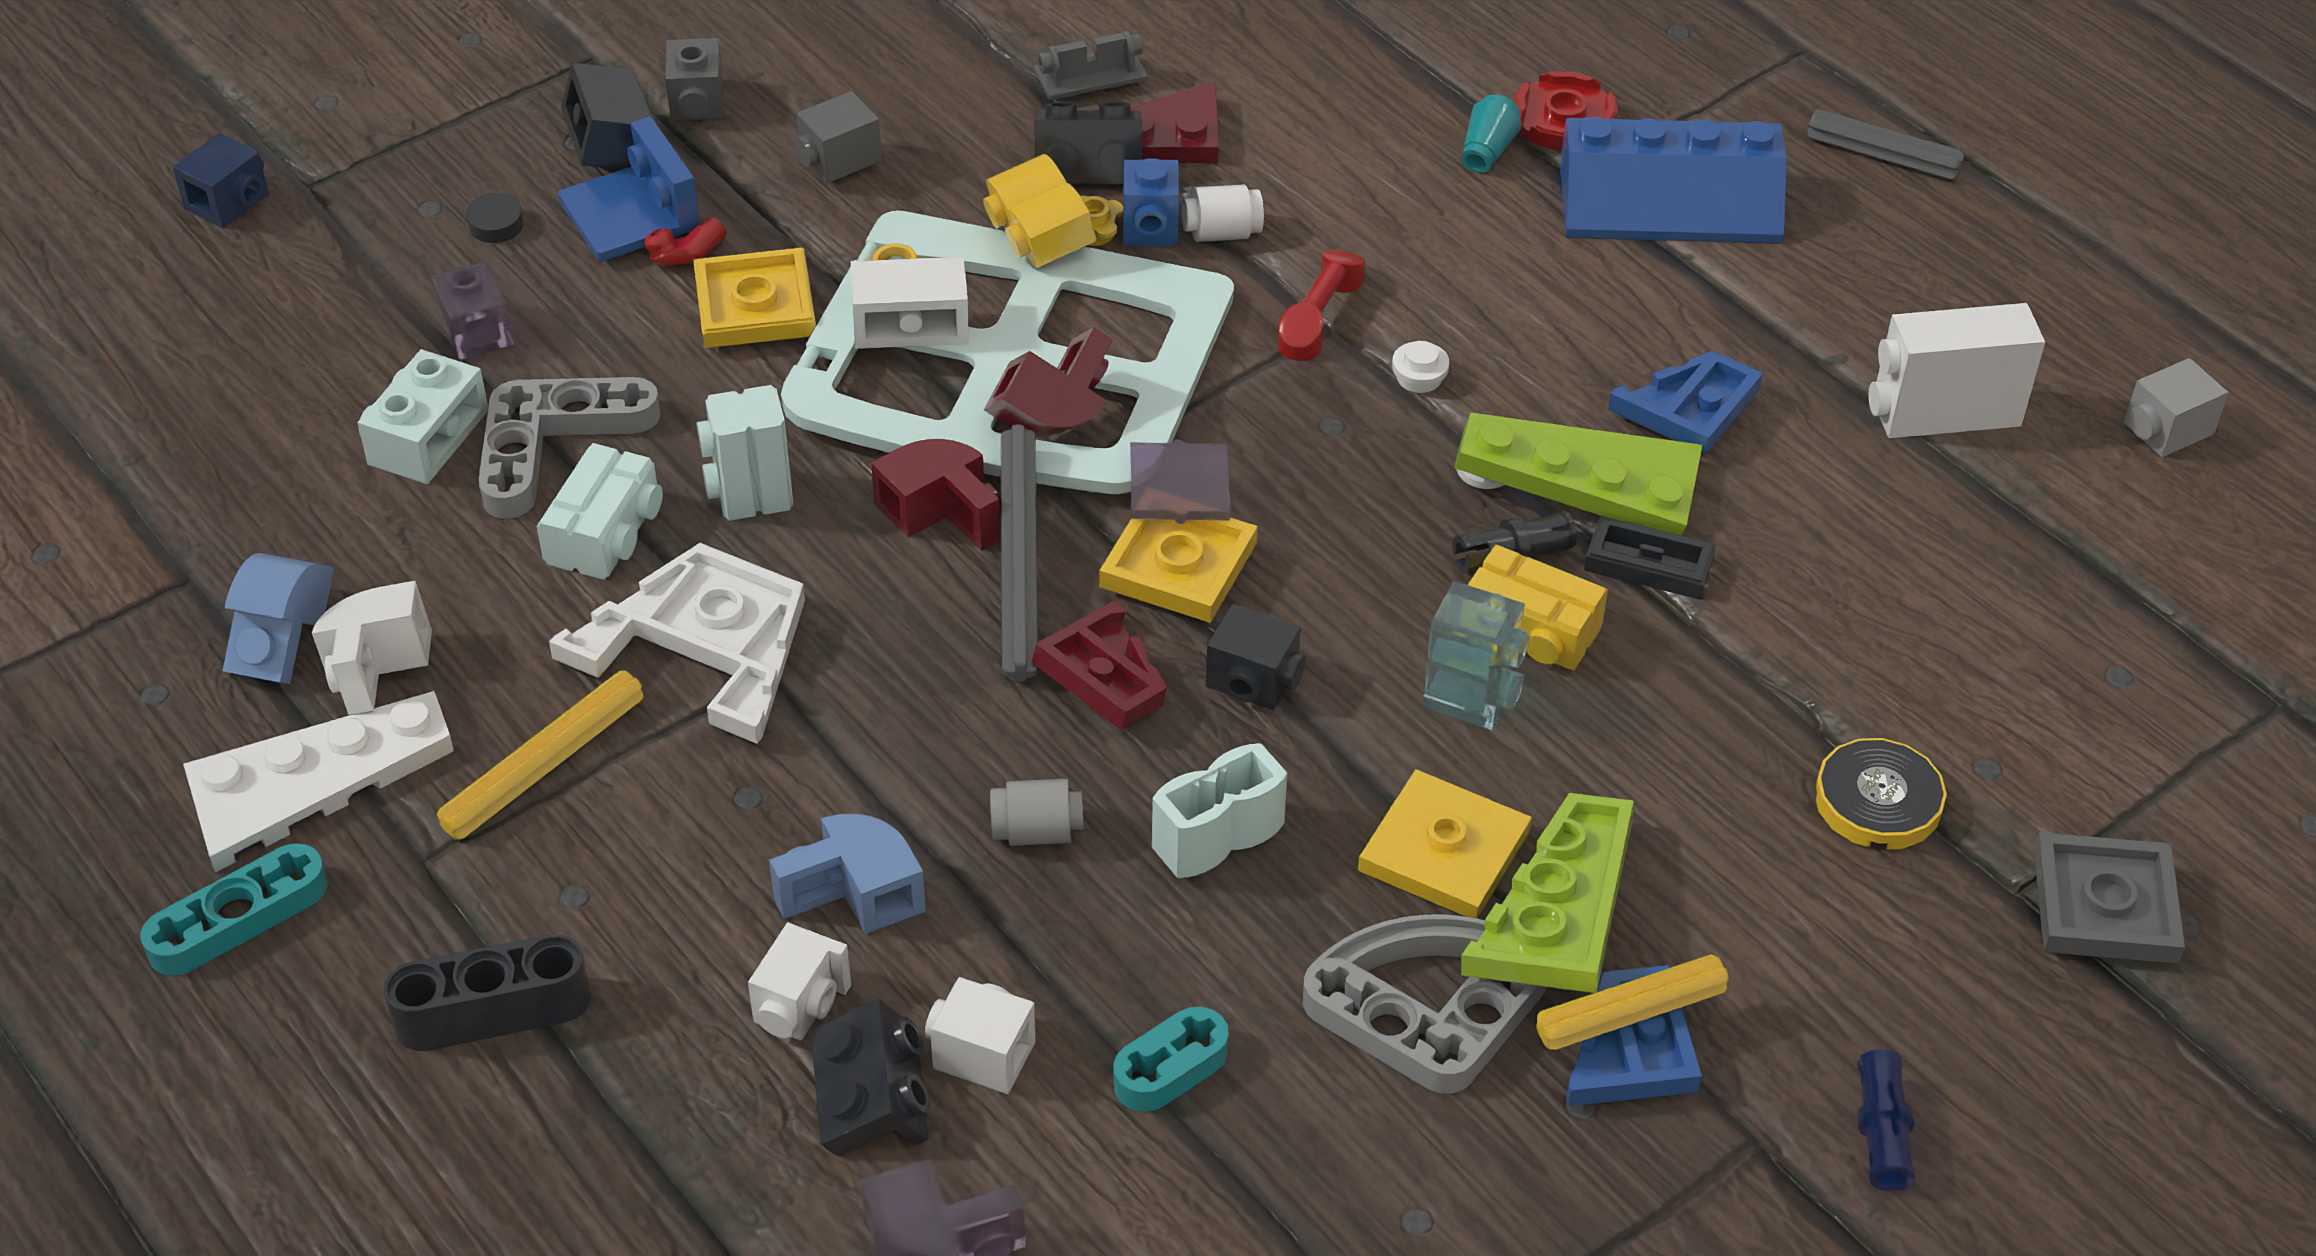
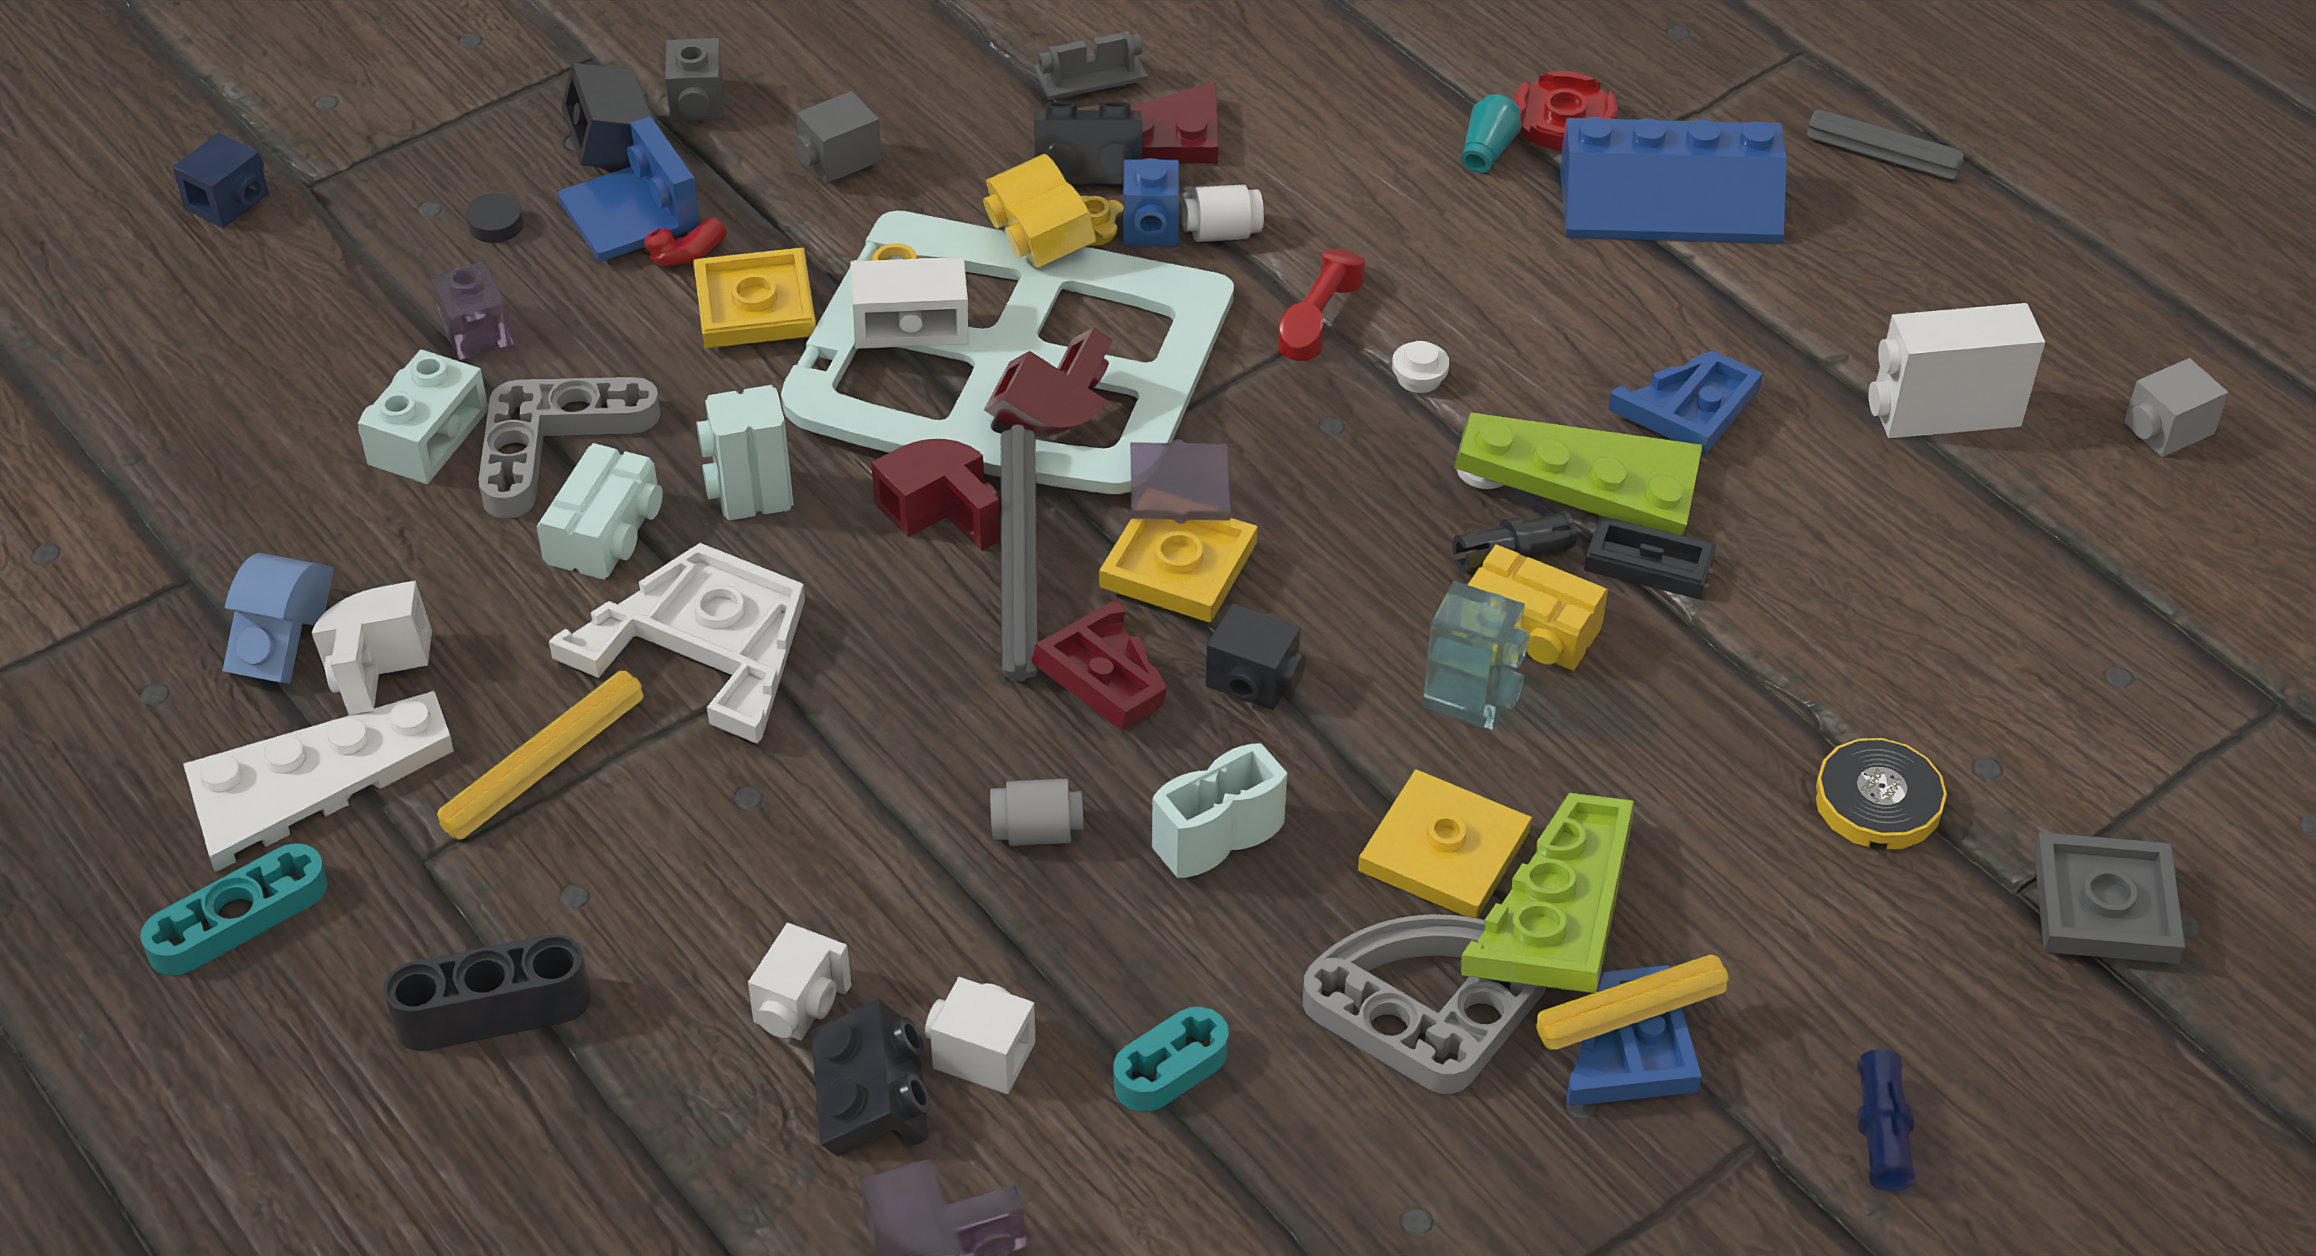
medium blue brick [769,814,926,934] -> none

